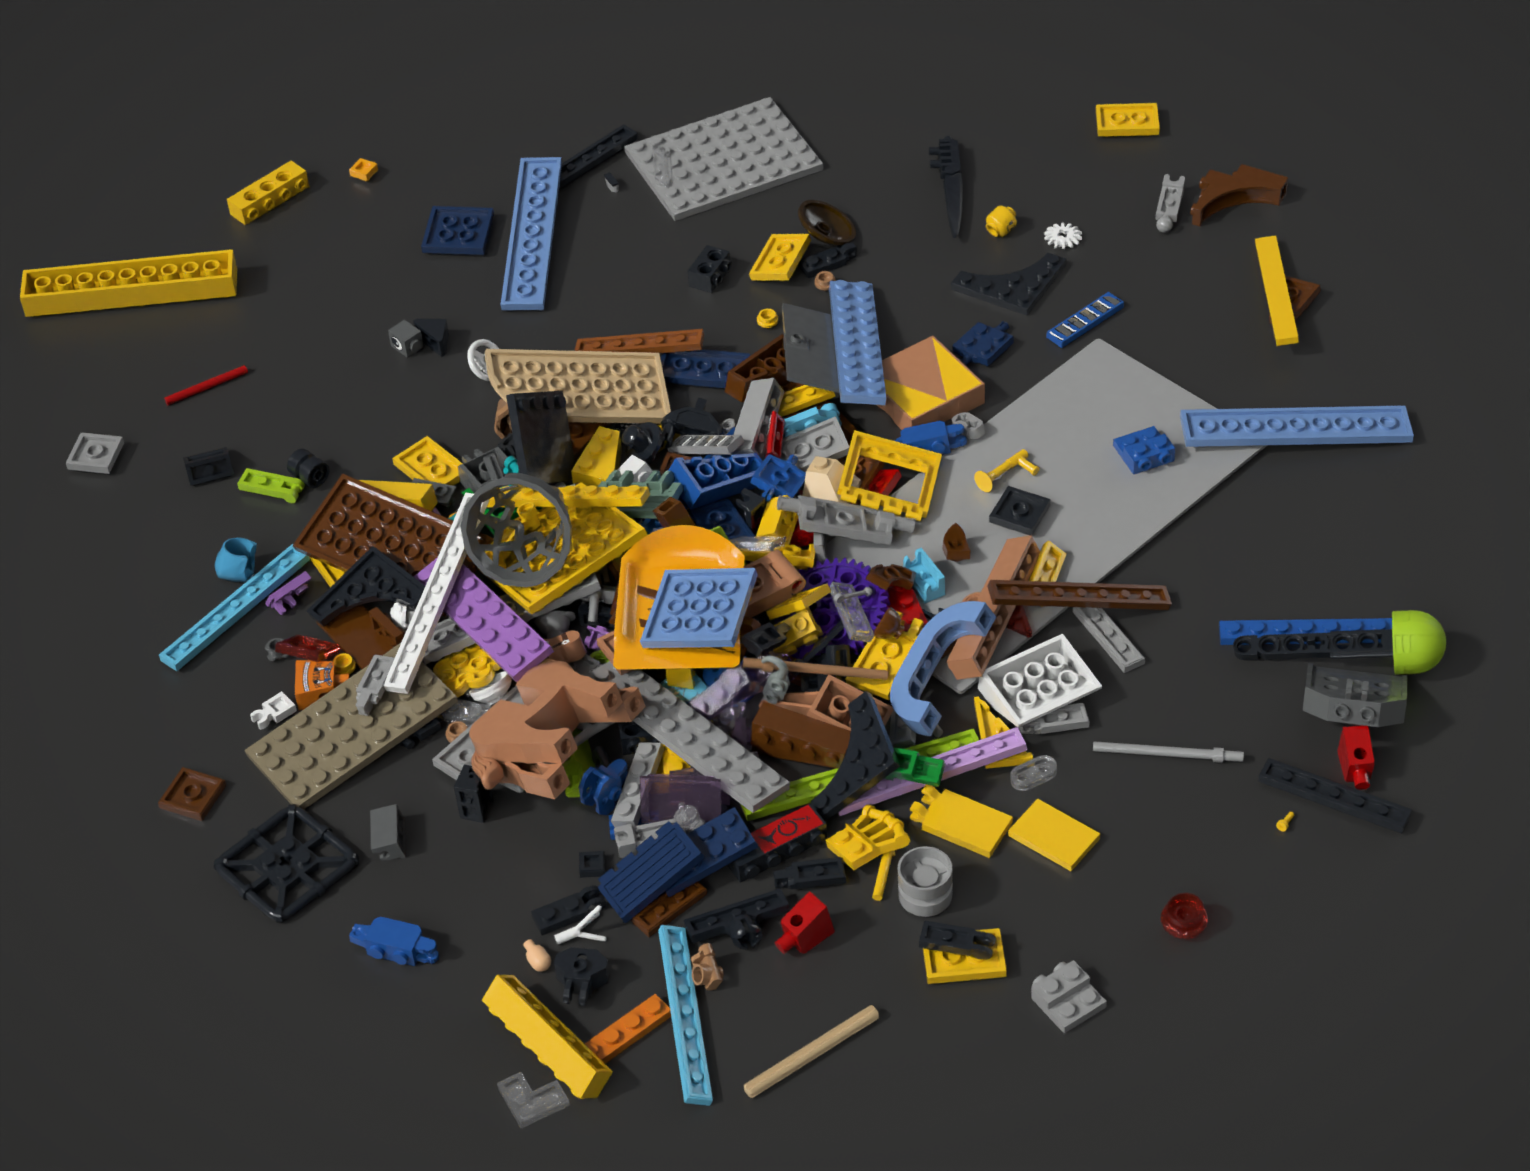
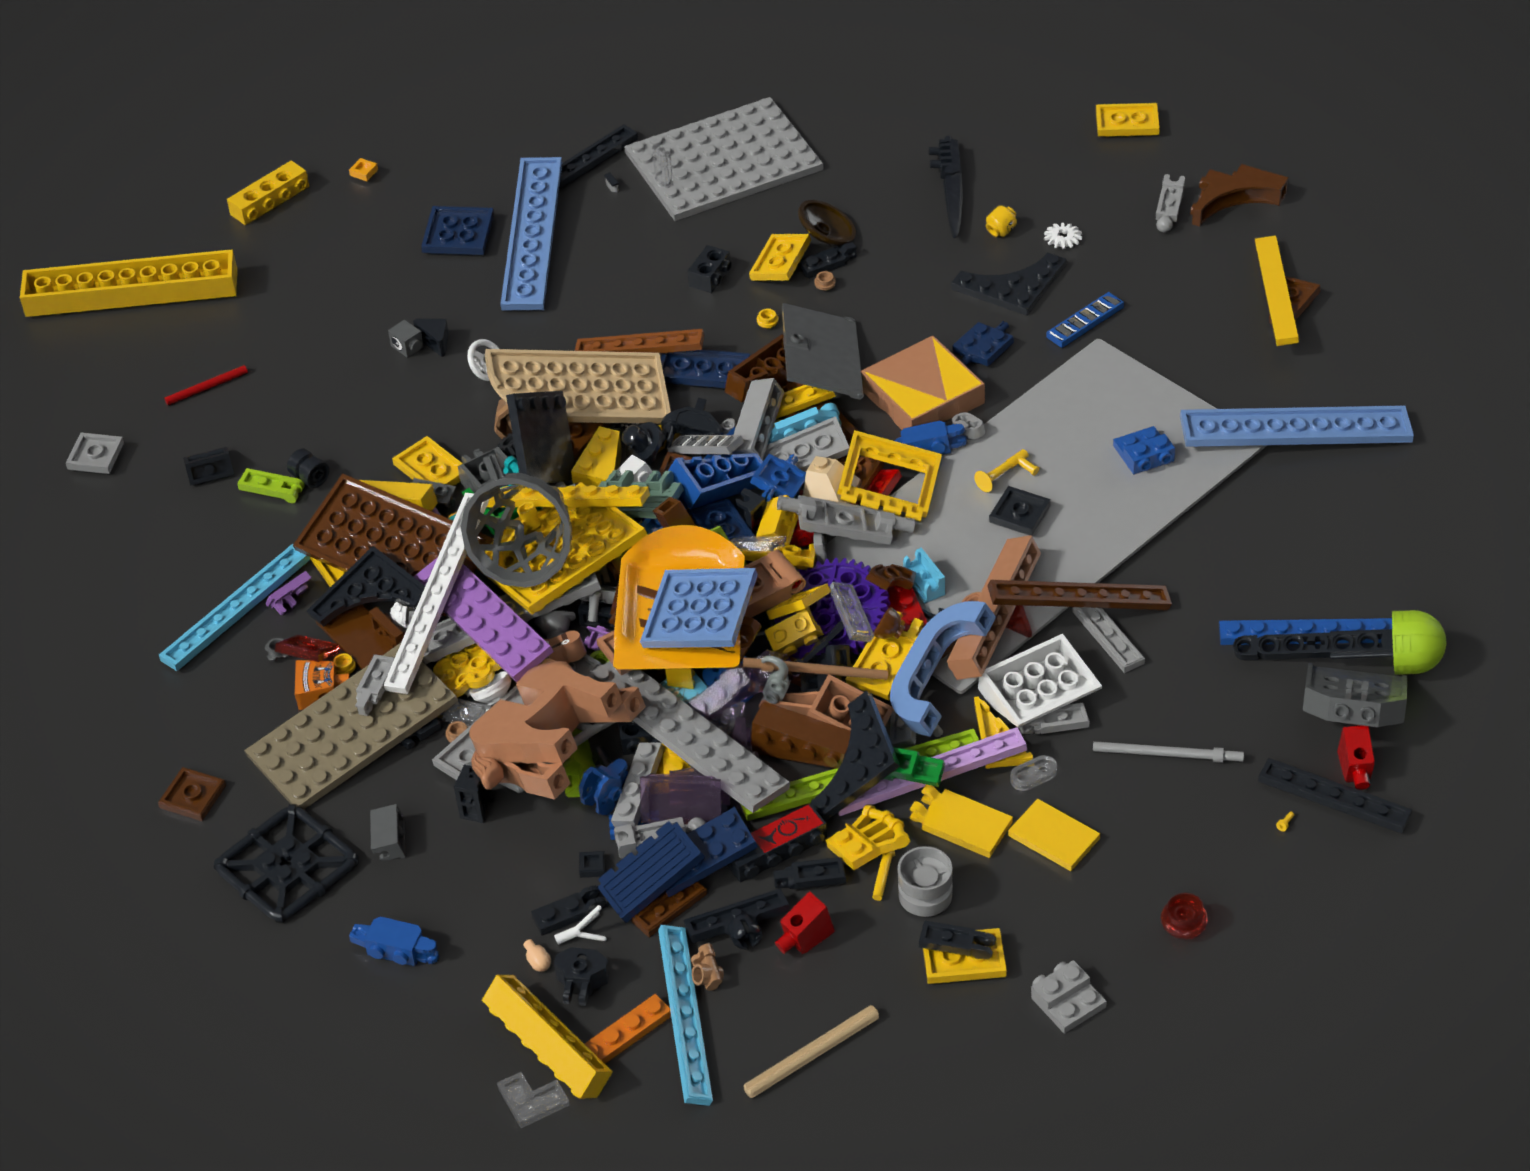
dark azure piece [215,538,257,582] -> none
white plate [250,692,297,730] -> none
clear tile [674,802,700,830] -> none
black hinge [740,622,791,657] -> none
red slope [765,411,785,459] -> none
medium blue plate [829,280,886,405] -> none
light grey hinge [834,587,873,603] -> none
reddish brown plate [942,523,971,562] -> none
yellow plate [1029,540,1066,607] -> none

